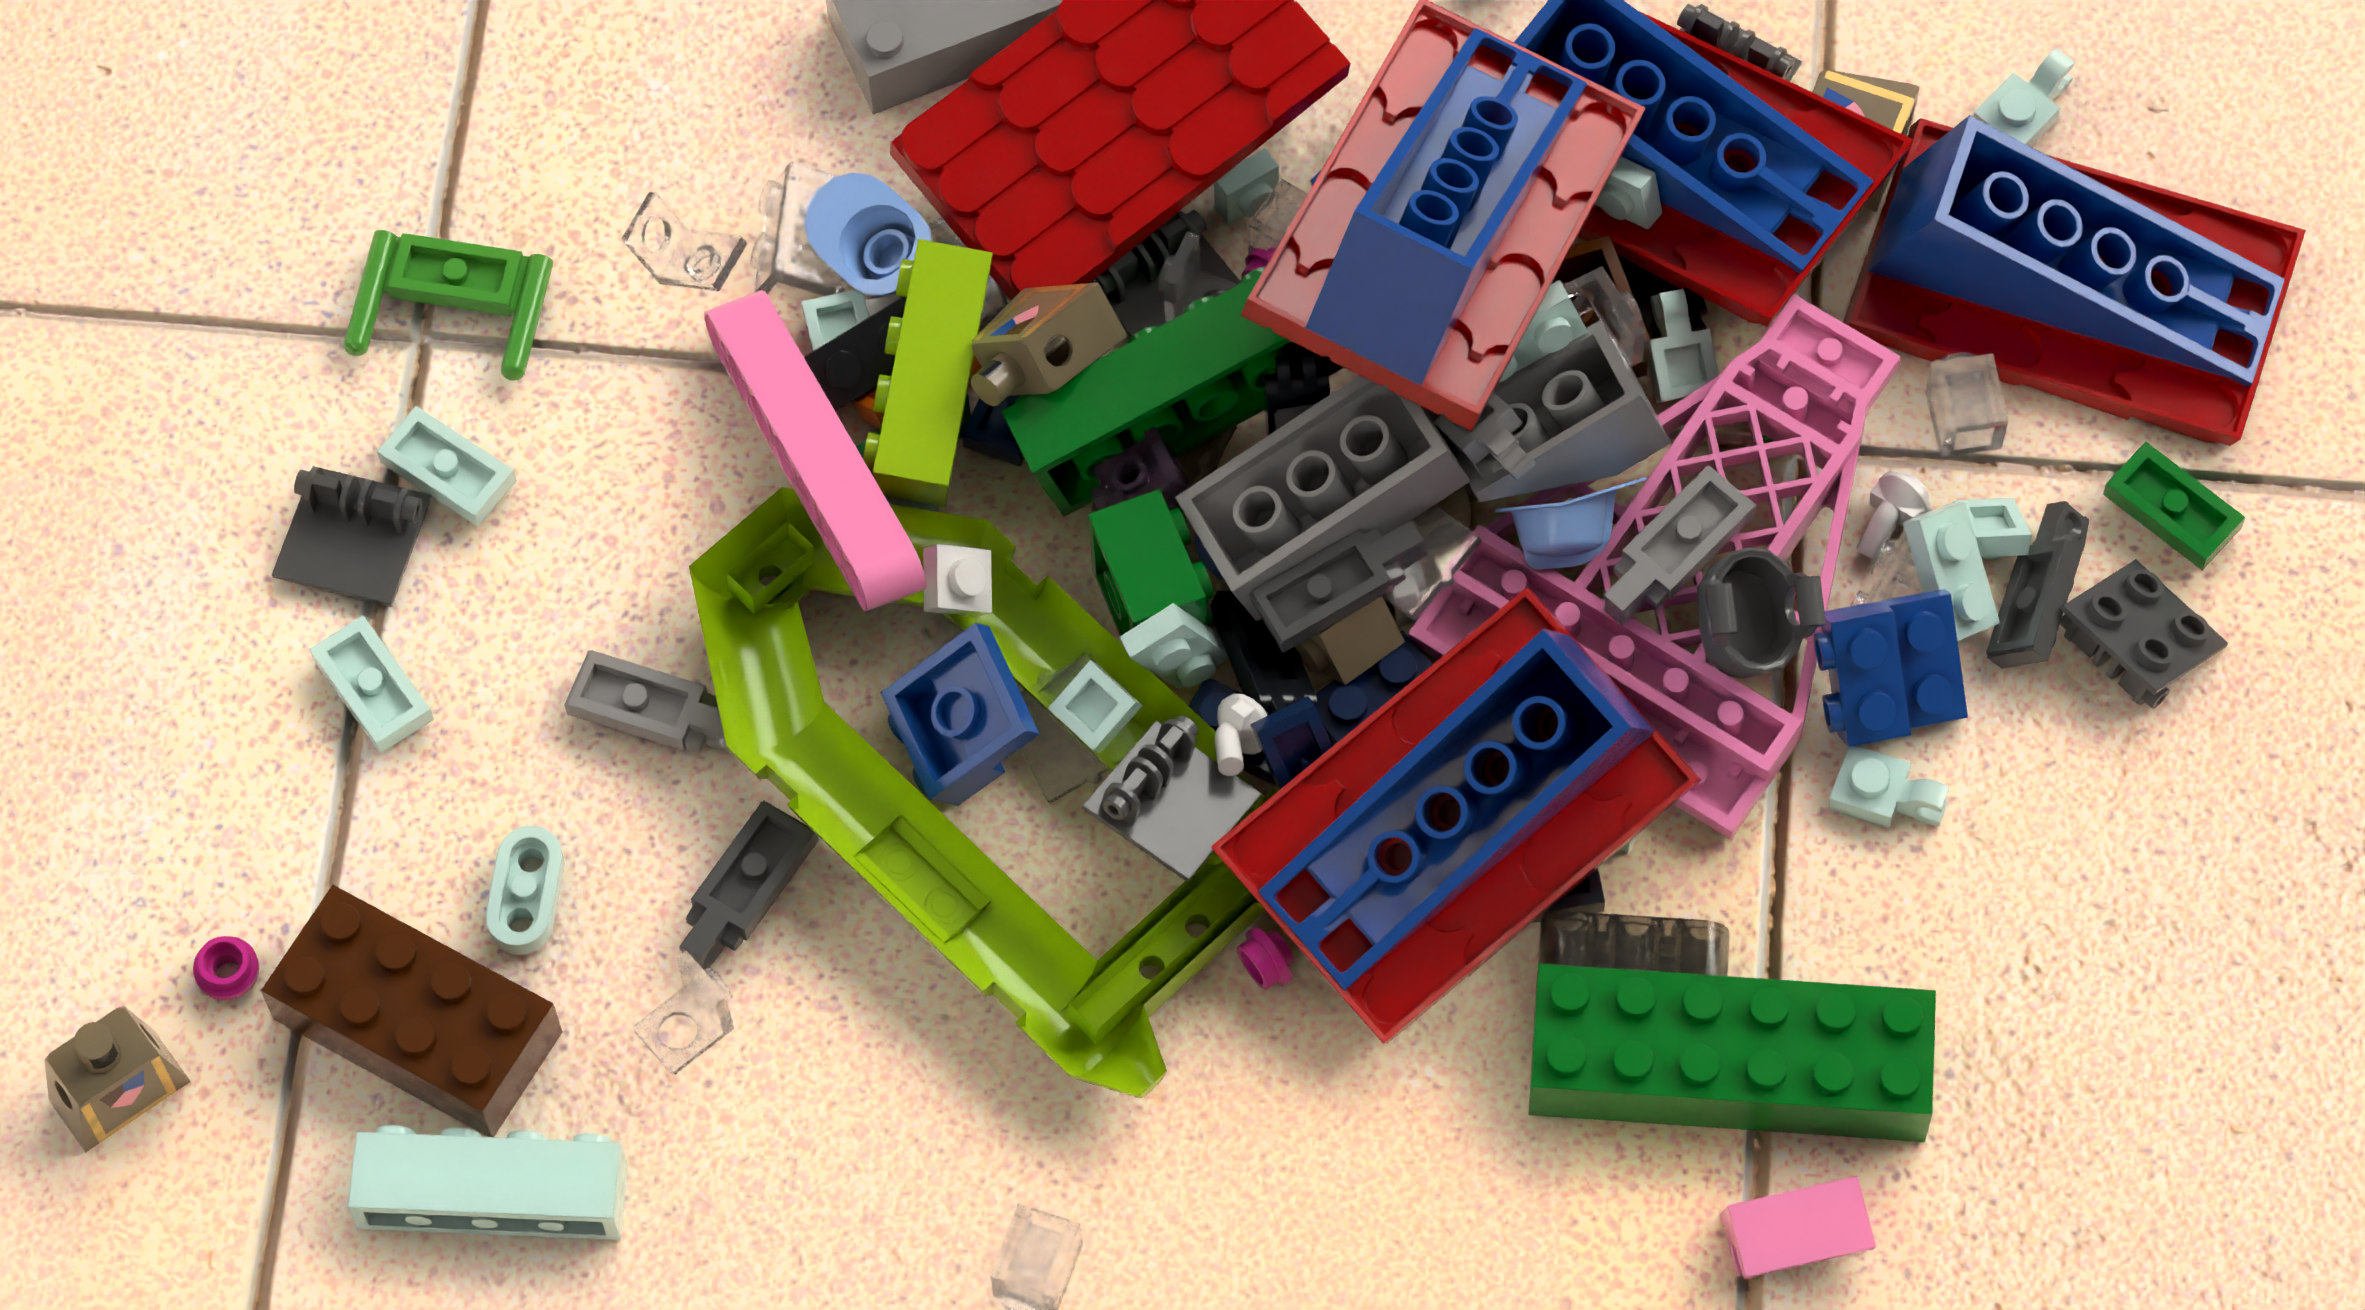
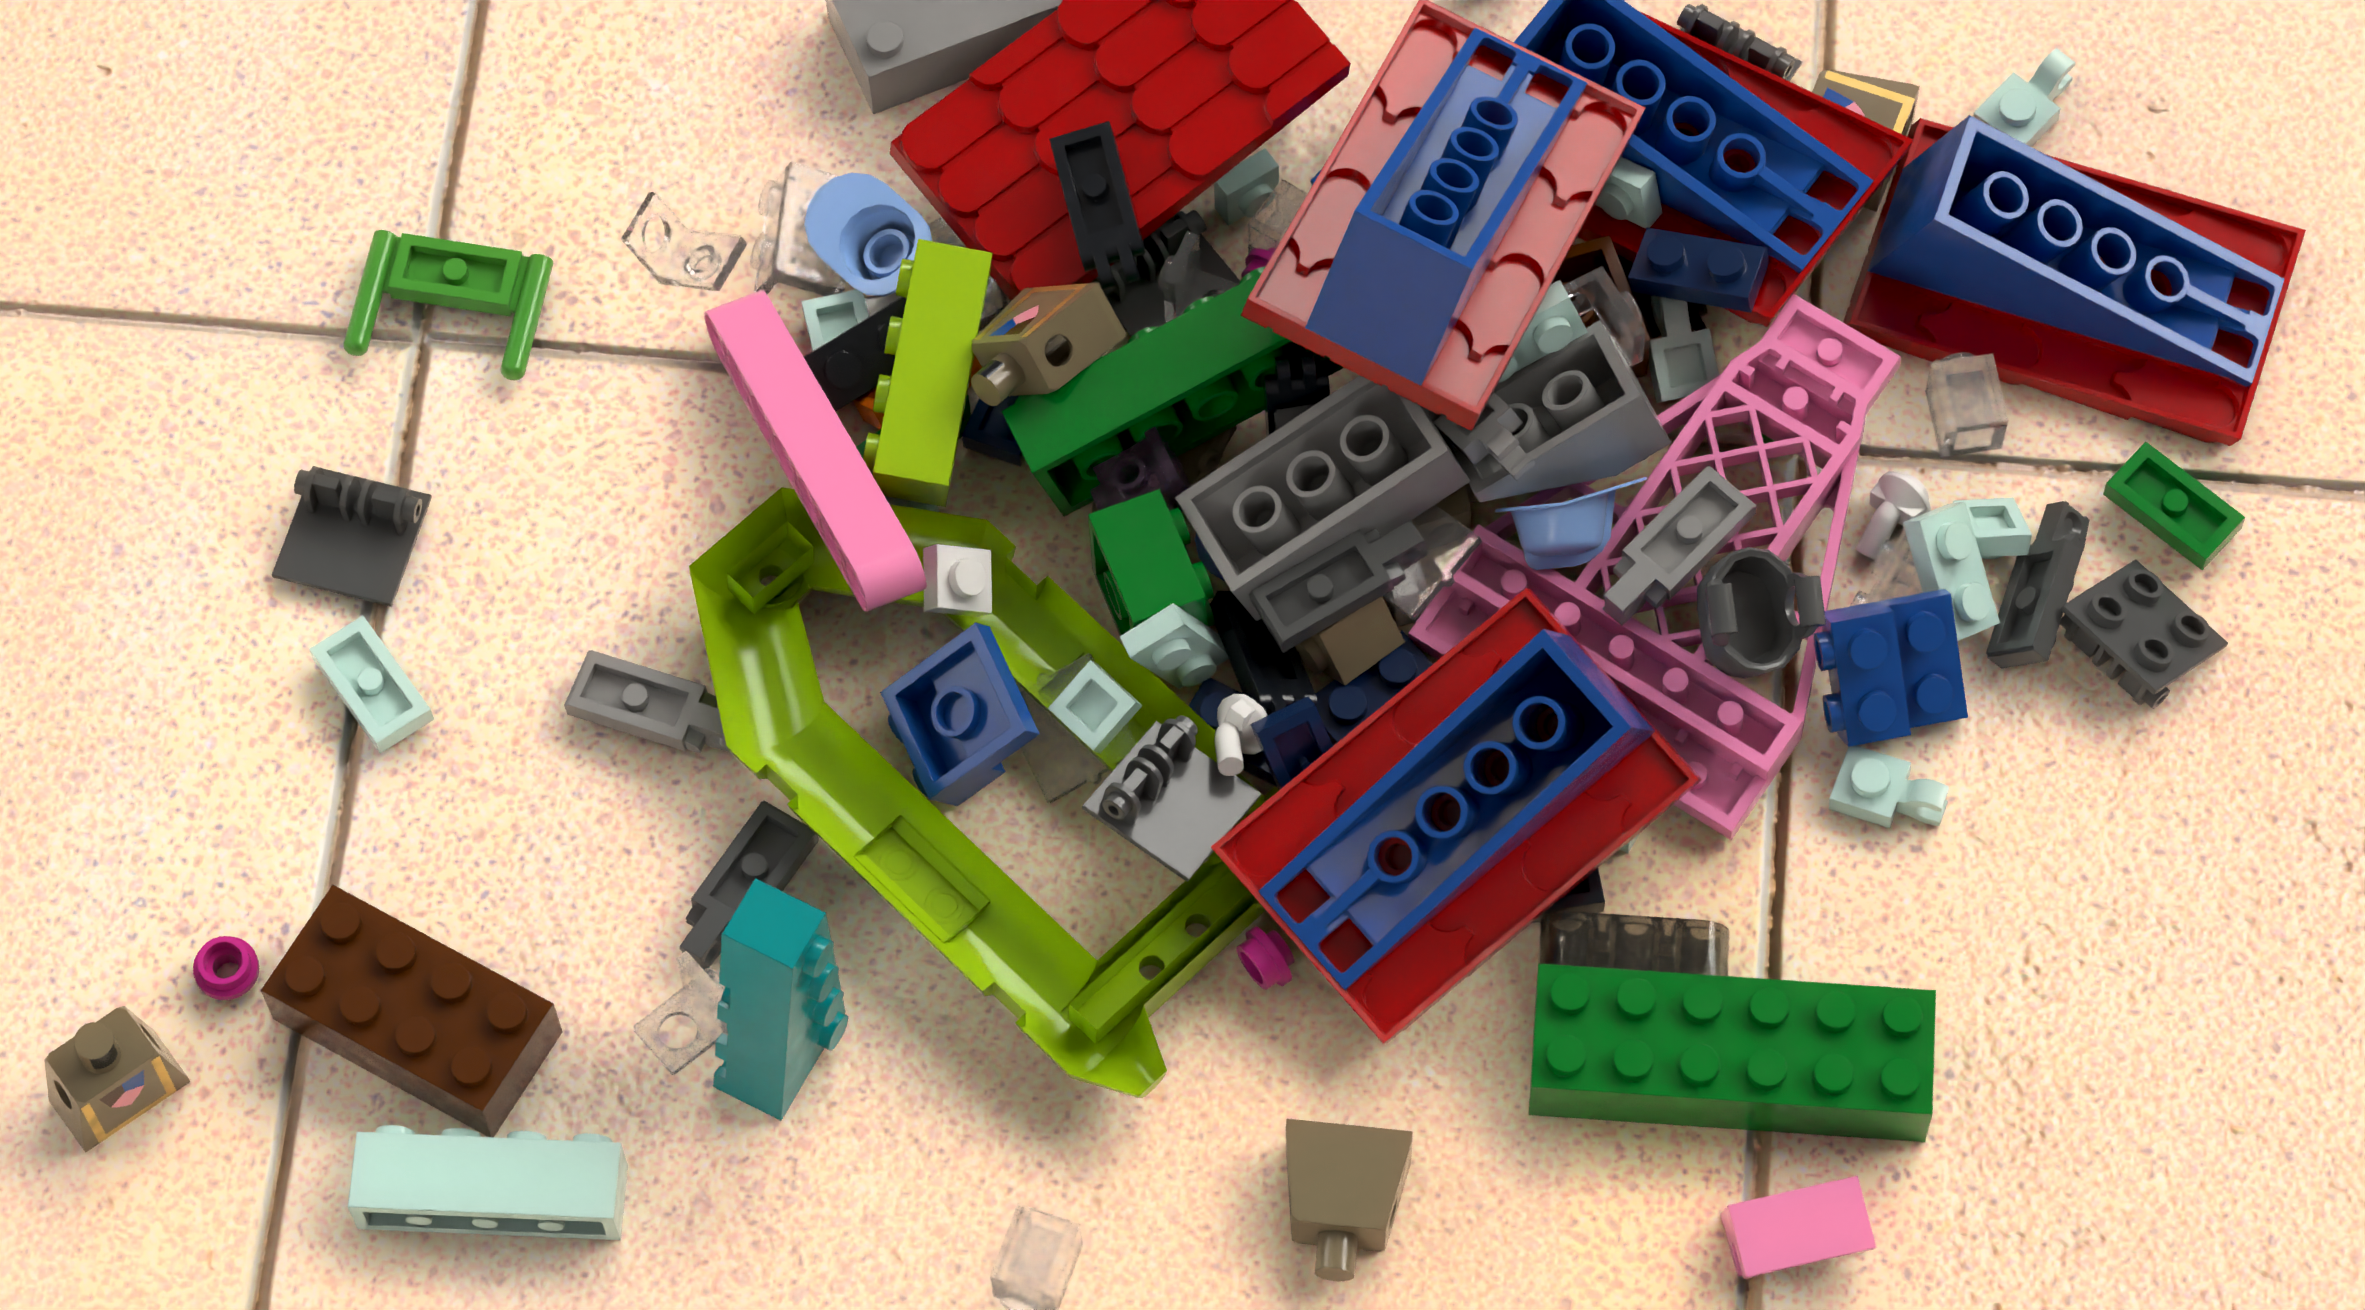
light aqua plate [377,406,517,527] -> none
light aqua plate [486,826,565,955] -> none
none -> teal wedge [713,878,848,1121]
none -> black hinge [1049,121,1146,290]
none -> dark tan torso [1286,1119,1413,1281]
none -> dark blue plate [1628,227,1770,313]

